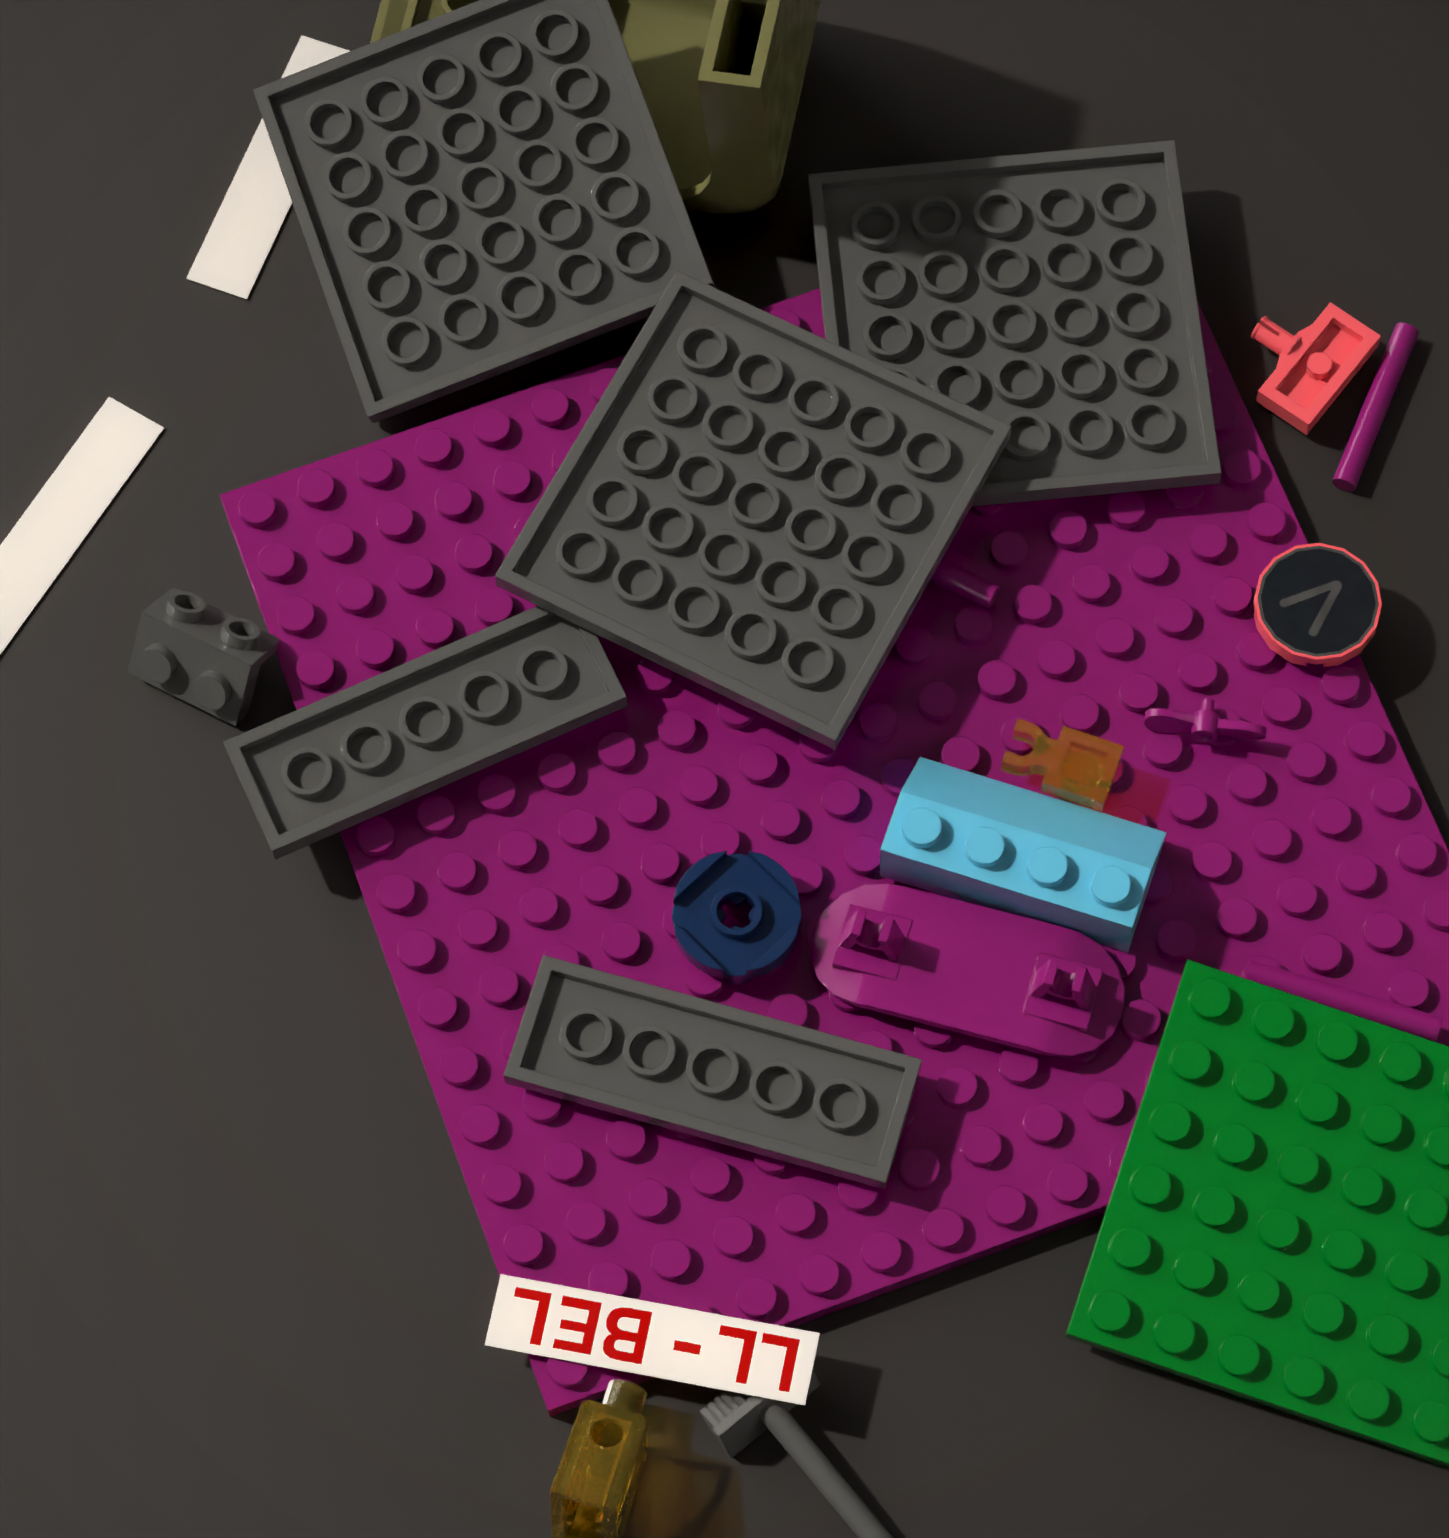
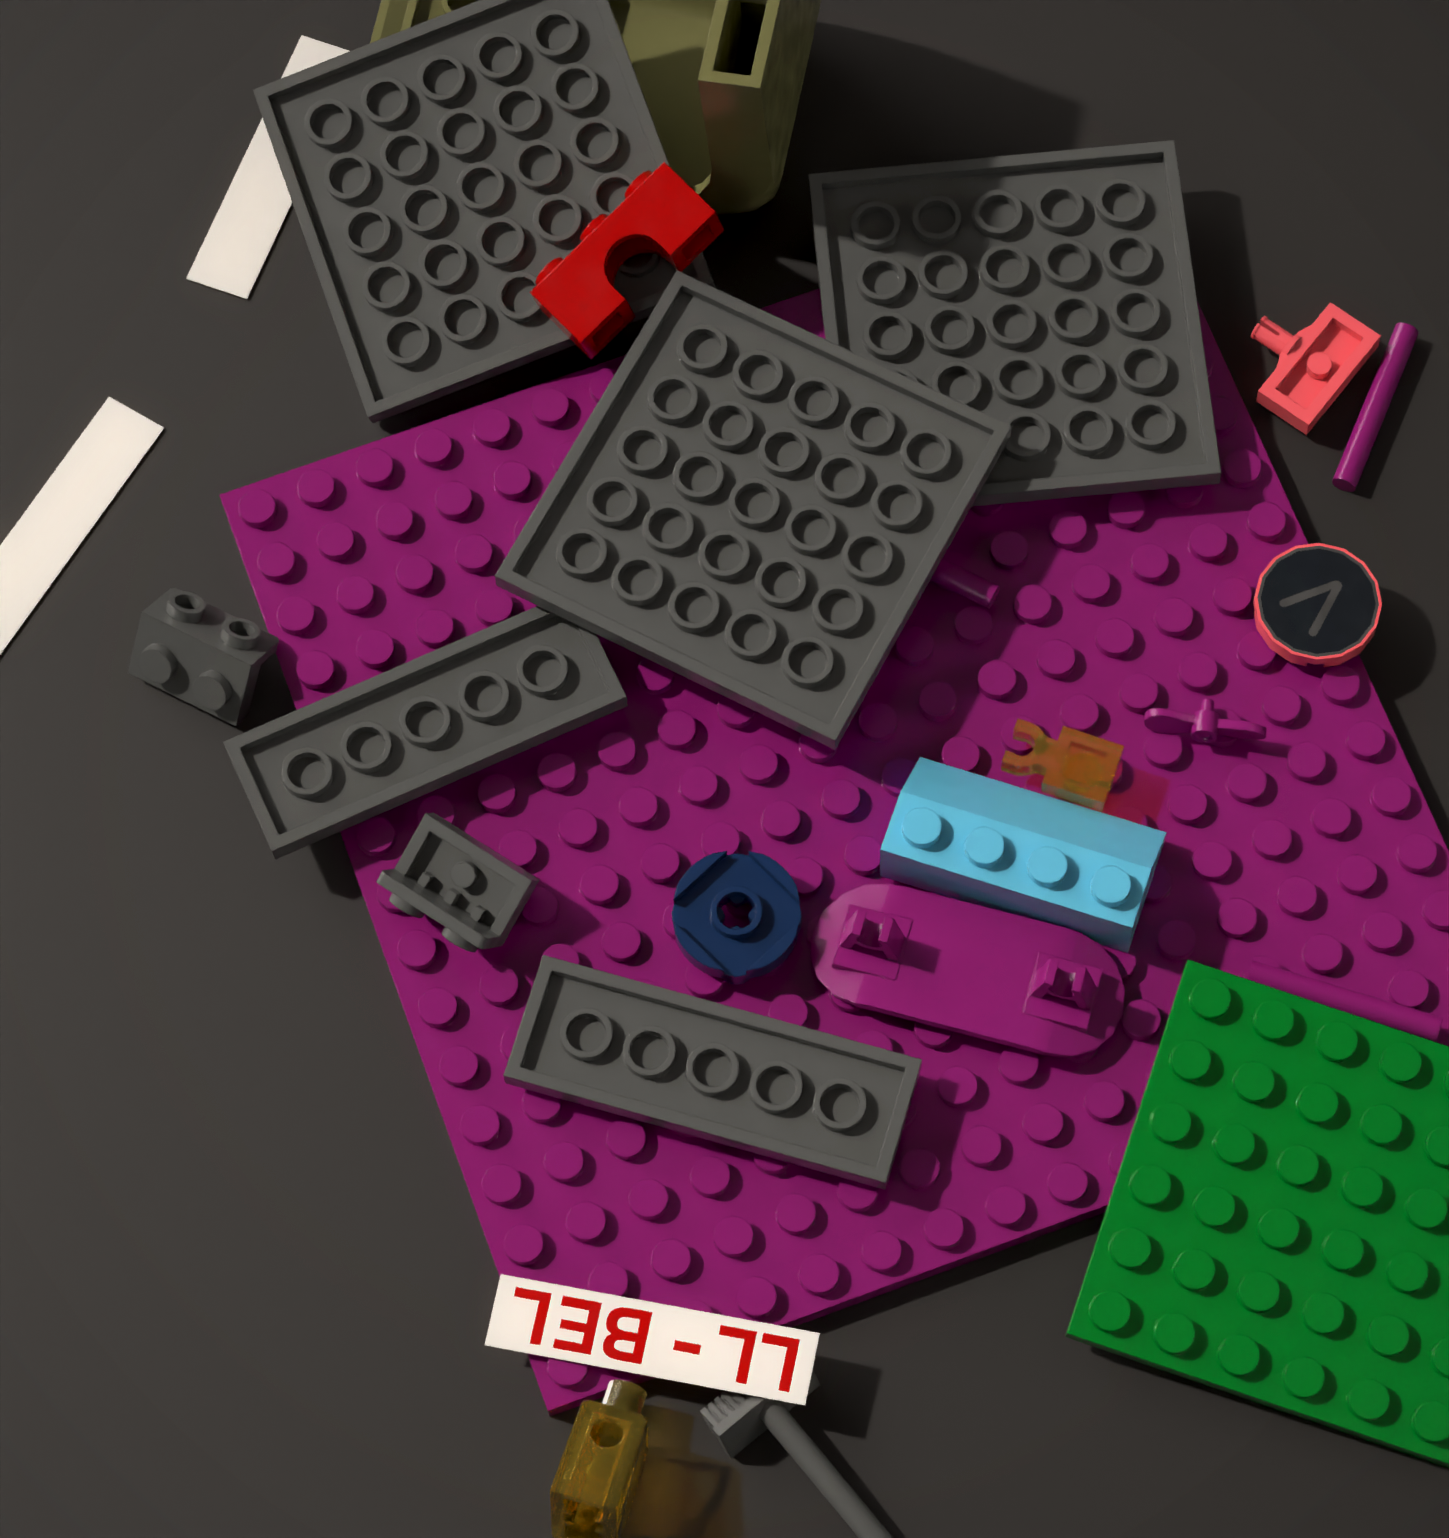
none -> dark grey bracket [376,813,540,952]
none -> red arch [530,162,724,359]

